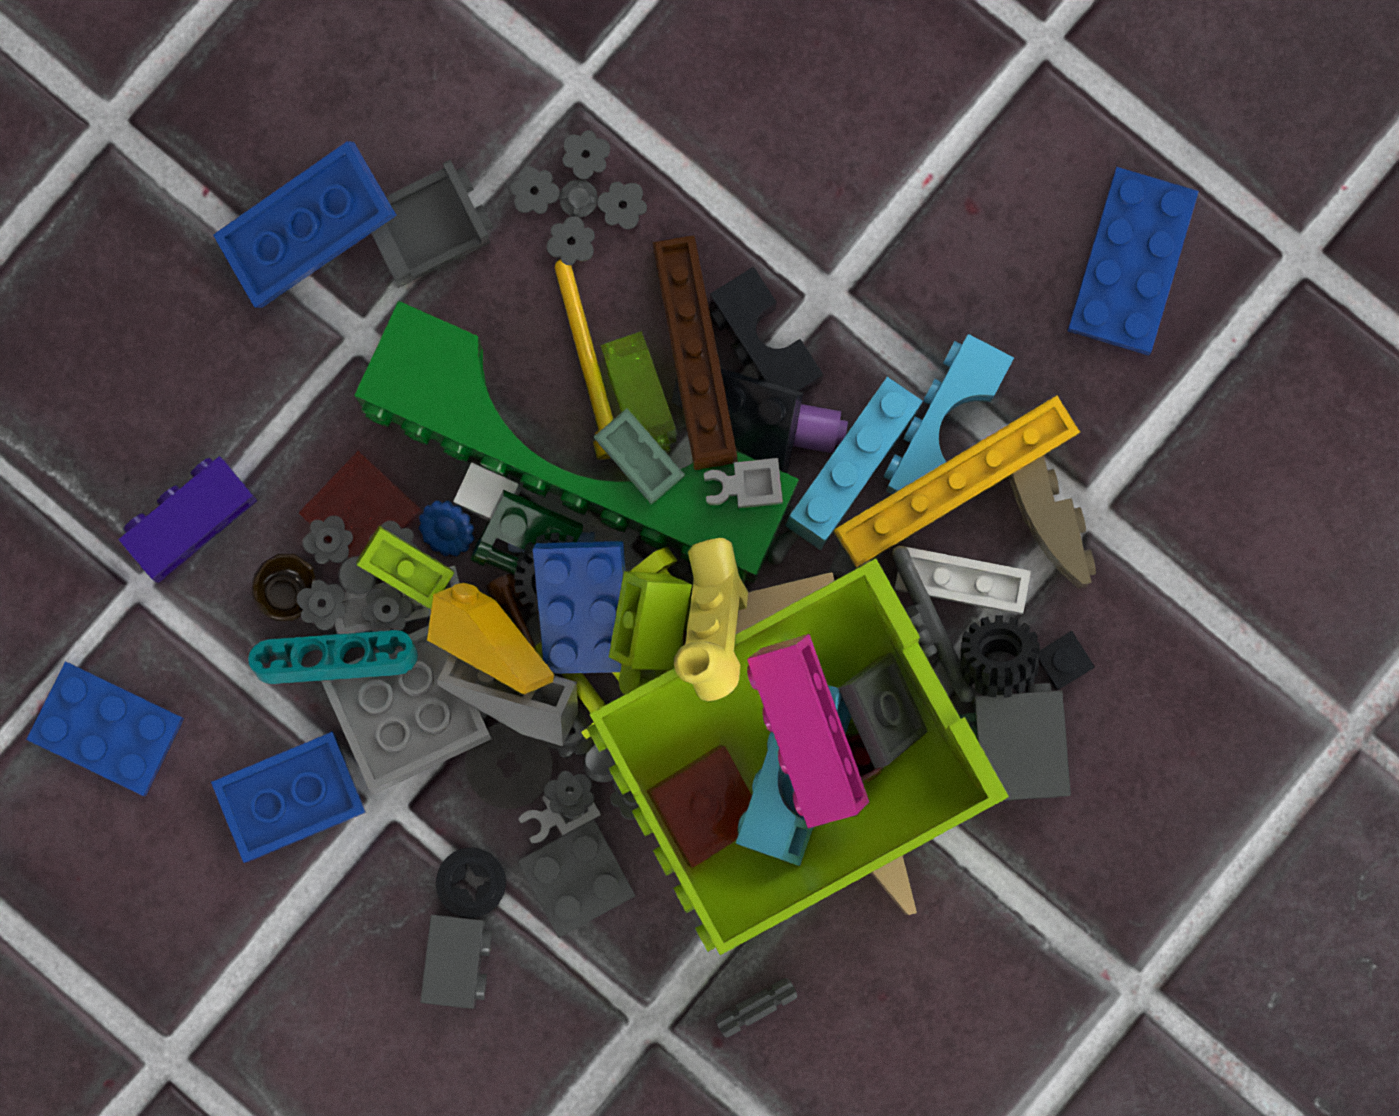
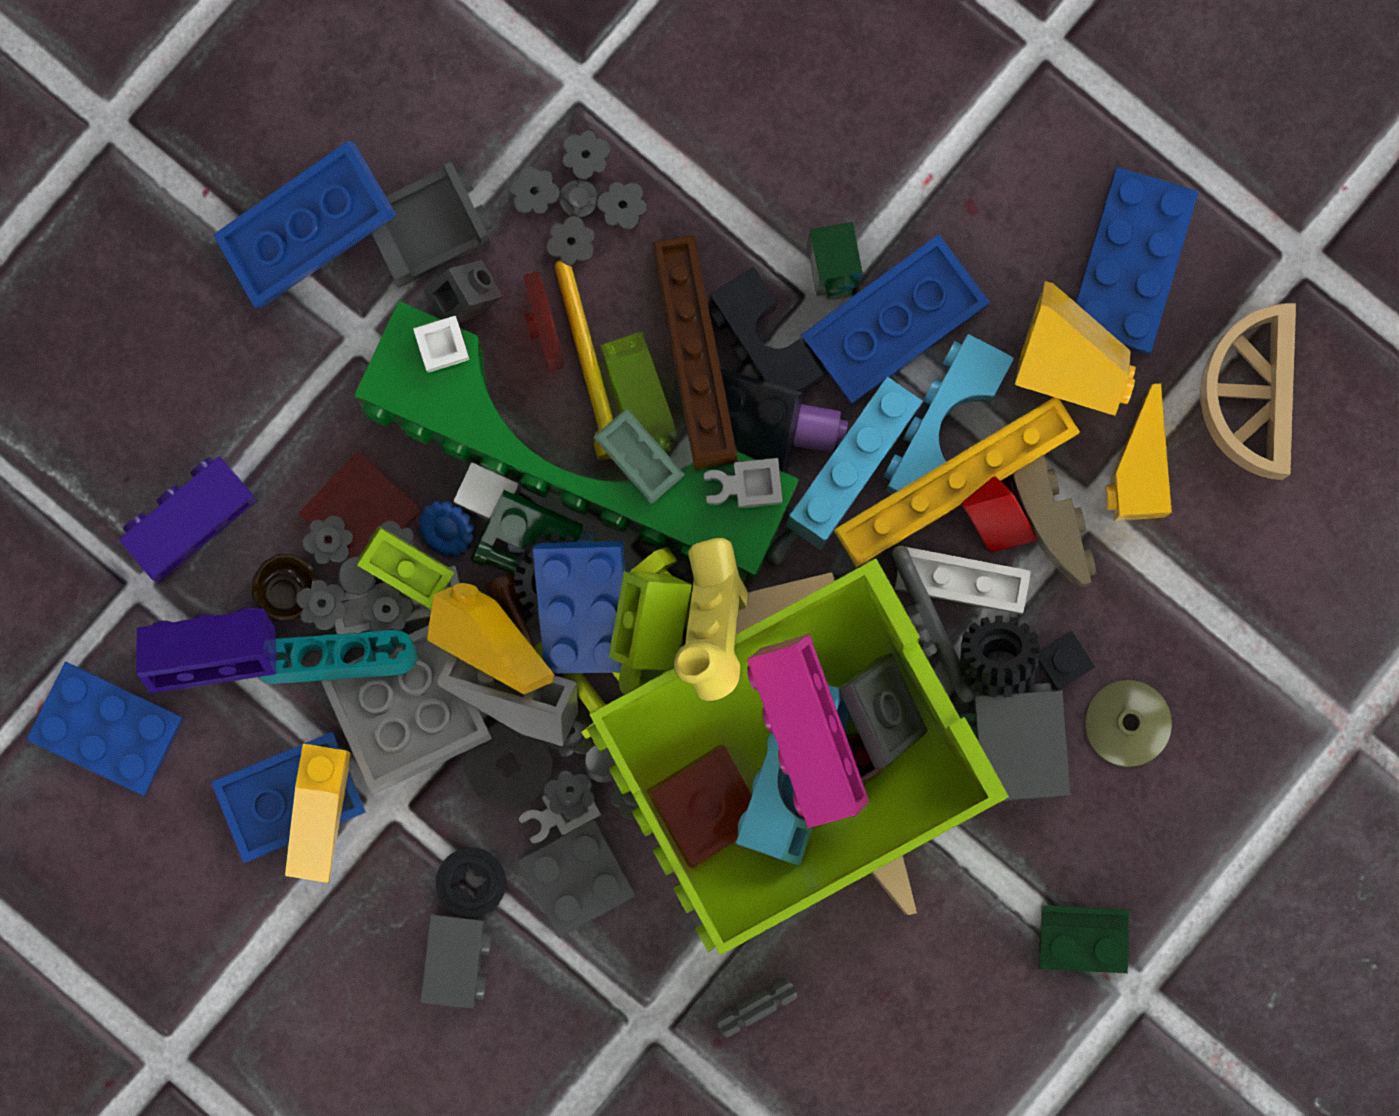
none -> dark purple brick [136,608,276,693]
none -> yellow slope [285,744,352,883]
none -> white plate [413,315,470,373]
none -> dark grey brick [423,260,503,323]
none -> clear red plate [523,271,565,373]
none -> blue plate [800,234,990,406]
none -> dark green brick [807,222,863,300]
none -> red slope [961,476,1037,553]
none -> yellow slope [1015,281,1136,416]
none -> dark green plate [1038,905,1130,974]
none -> olive dish [1085,680,1172,767]
none -> yellow slope [1105,384,1172,521]
none -> tan window [1200,303,1296,480]

